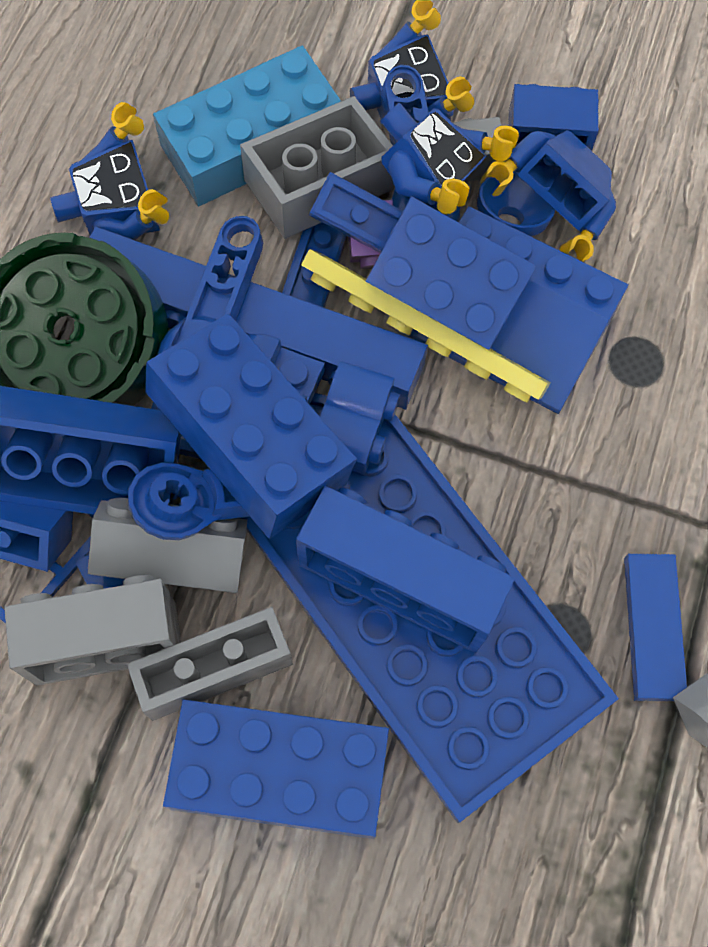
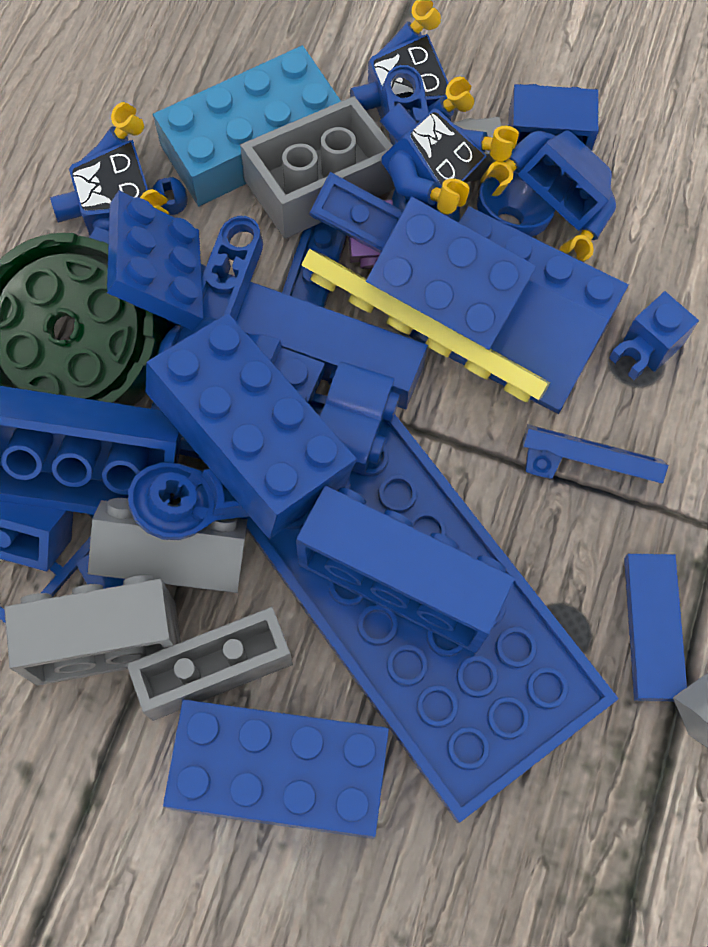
none -> blue plate [107,190,203,331]
none -> blue hinge [153,177,188,215]
none -> blue hinge [523,424,669,484]
none -> blue brick [609,291,699,380]

